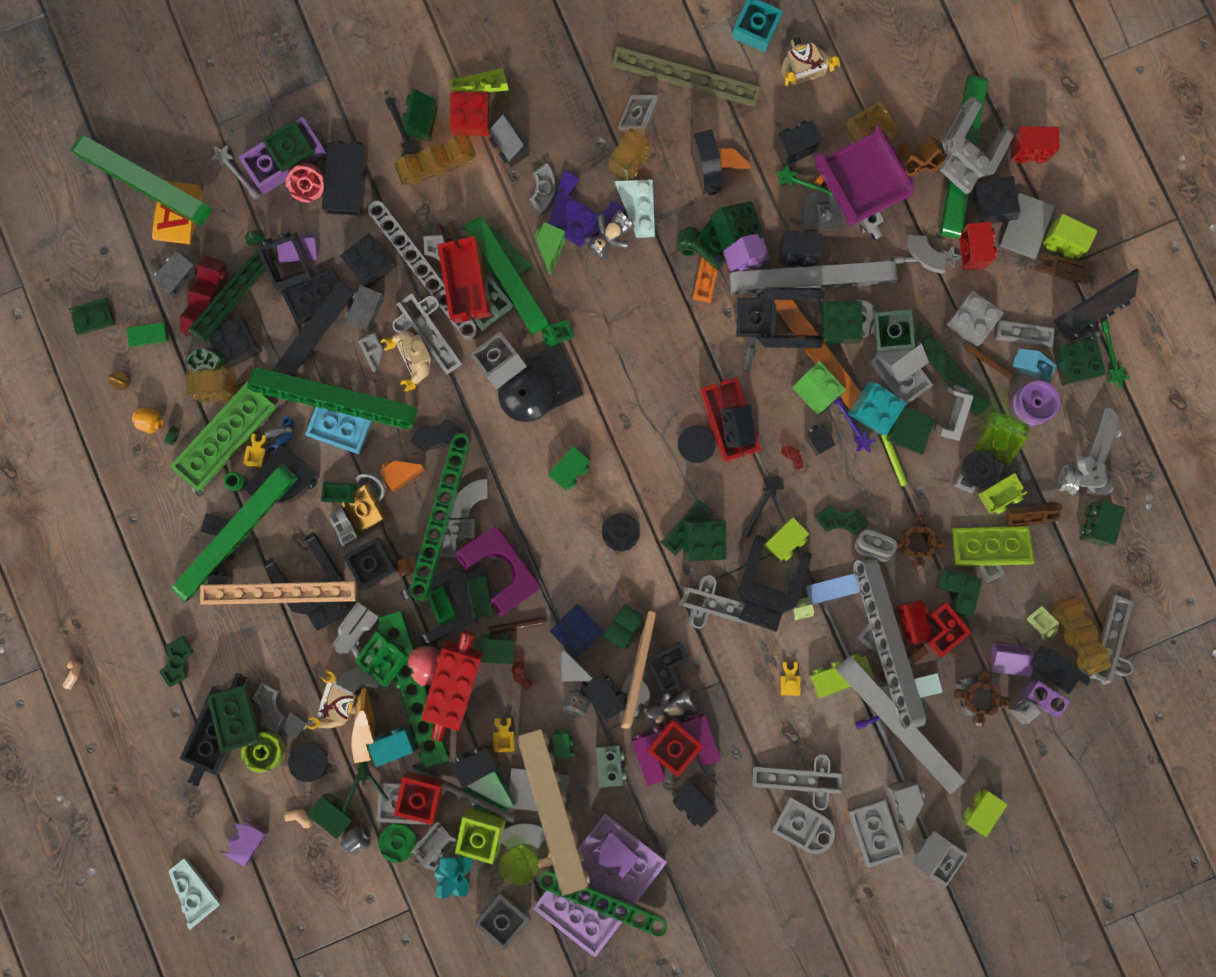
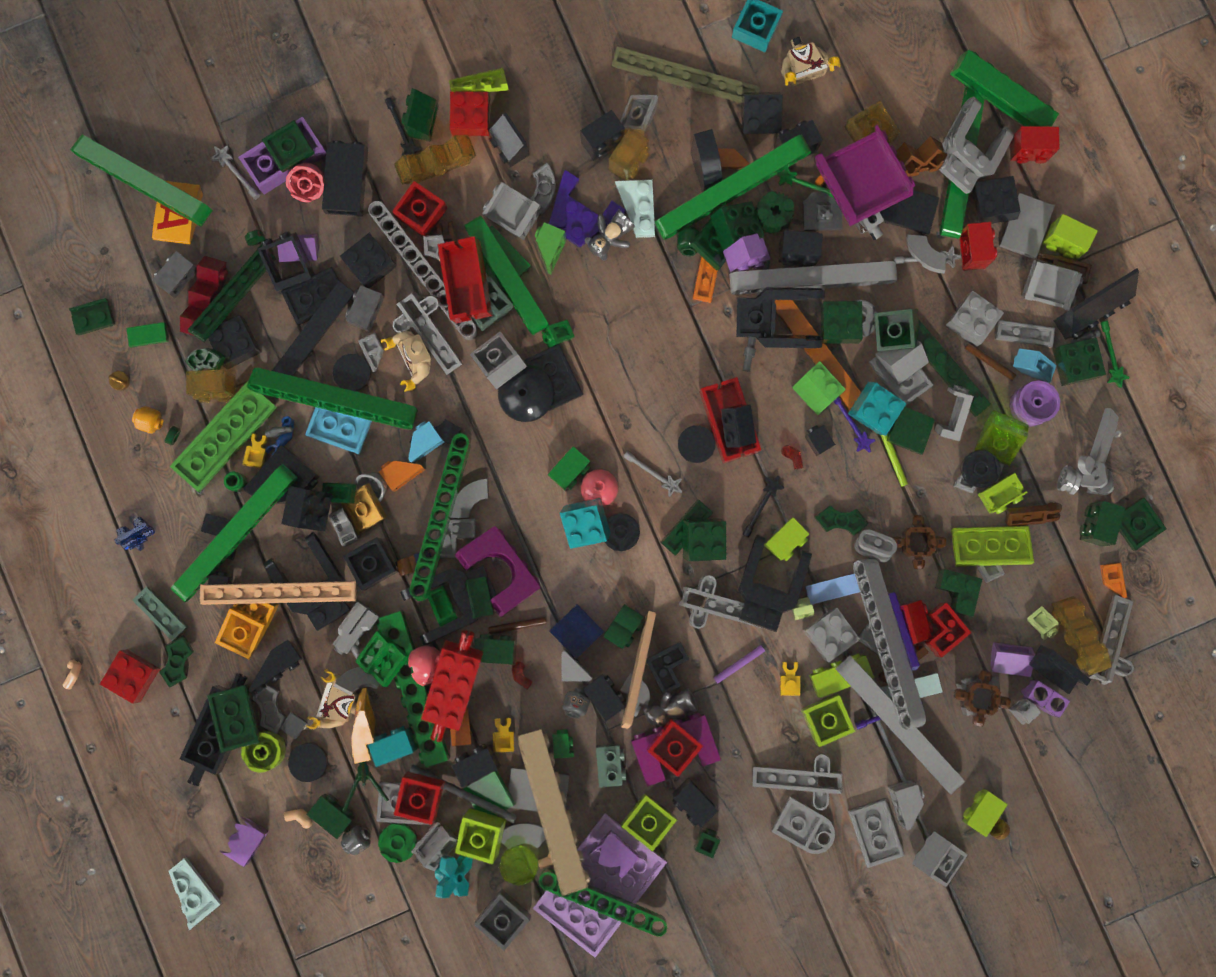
none -> red brick [99,649,160,704]
none -> clear blue hips [114,517,155,551]
none -> sand green plate [132,586,188,641]
none -> light orange slope [215,603,279,659]
none -> black slope [249,639,302,693]
none -> black brick [281,486,333,531]
none -> black tile [332,354,371,391]
none -> red brick [392,181,448,236]
none -> medium azure slope [408,421,444,463]
none -> orange tile [450,708,472,746]
none -> light grey panel [483,182,543,240]
none -> teal brick [560,498,611,549]
none -> black brick [580,110,625,161]
none -> coral cylinder [580,469,618,507]
none -> lime brick [621,792,677,852]
none -> light grey piece [623,451,682,497]
none -> green beam [654,134,812,240]
none -> dark green brick [694,828,721,858]
none -> medium lavender bar [713,645,765,684]
none -> black brick [742,92,783,134]
none -> dark green brick [755,191,795,234]
none -> lime brick [801,694,855,747]
none -> light grey brick [803,608,860,662]
none -> black tile [880,190,940,235]
none -> dark purple tile [888,592,920,671]
none -> green brick [950,50,1059,127]
none -> pearl gold tile [990,819,1010,840]
none -> light grey panel [1021,260,1083,311]
none -> orange tile [1100,562,1127,598]
none -> dark green tile [1119,497,1167,551]

